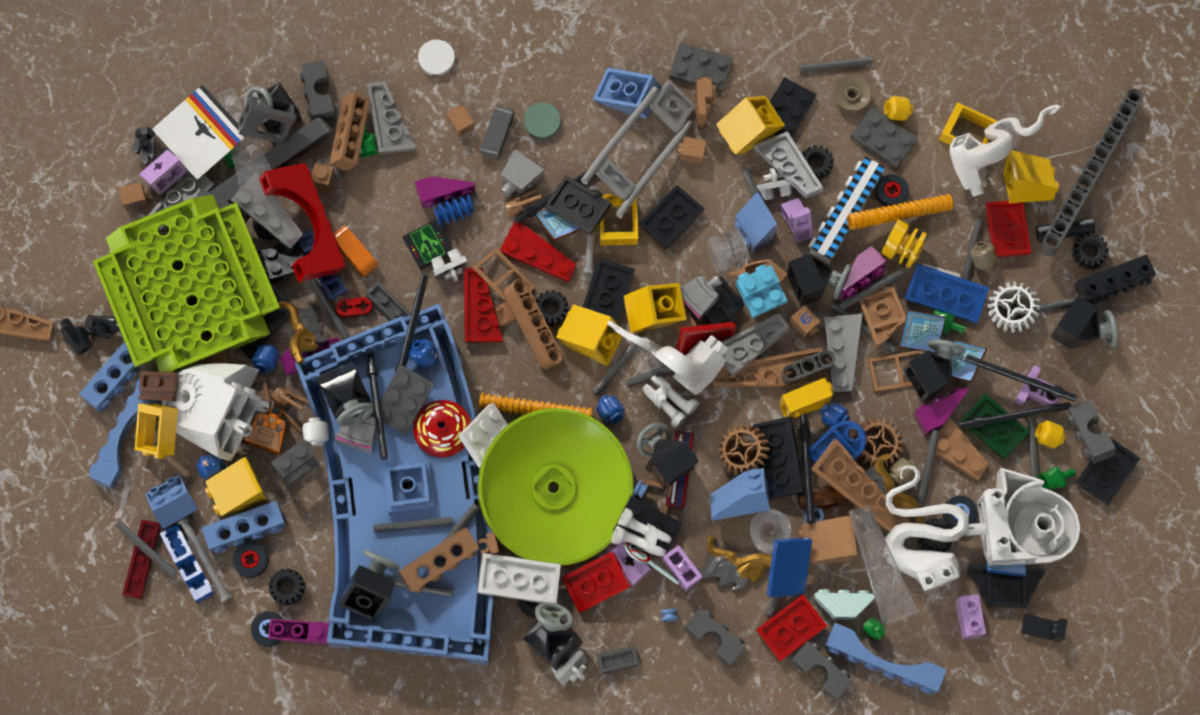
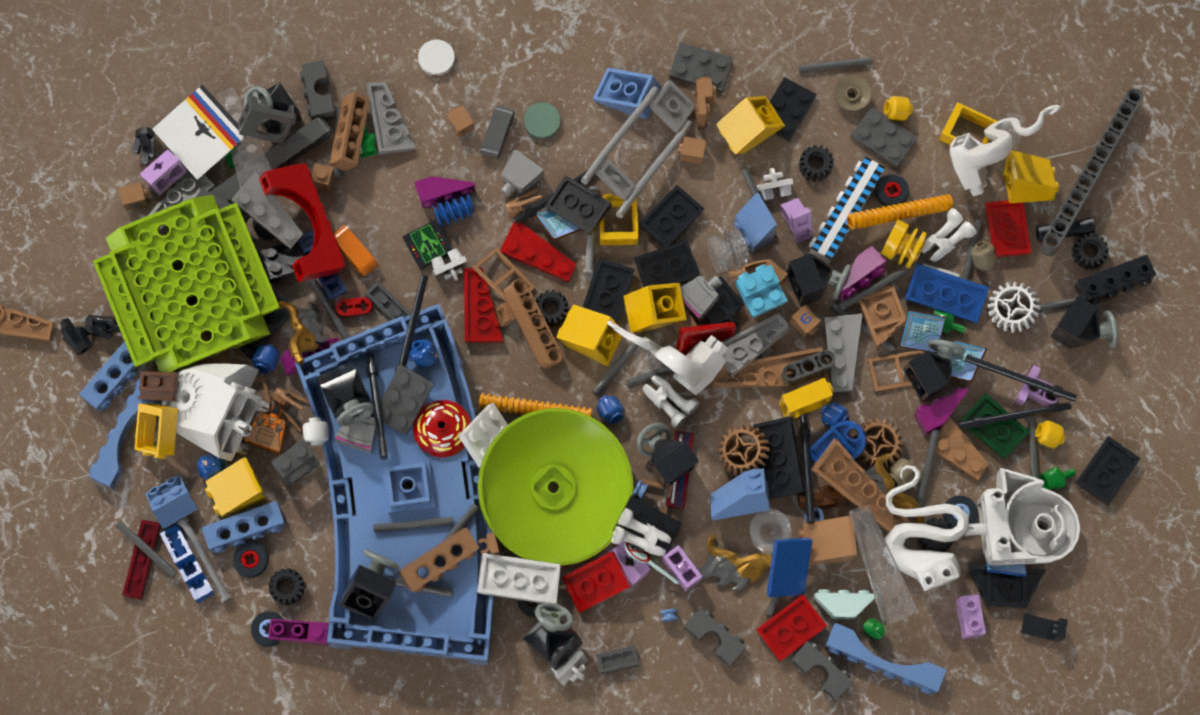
light grey wing [754,131,823,198] -> none
dark grey arch [1067,399,1115,464] -> none
none -> black plate [633,240,699,287]
none -> white piece [921,208,977,263]

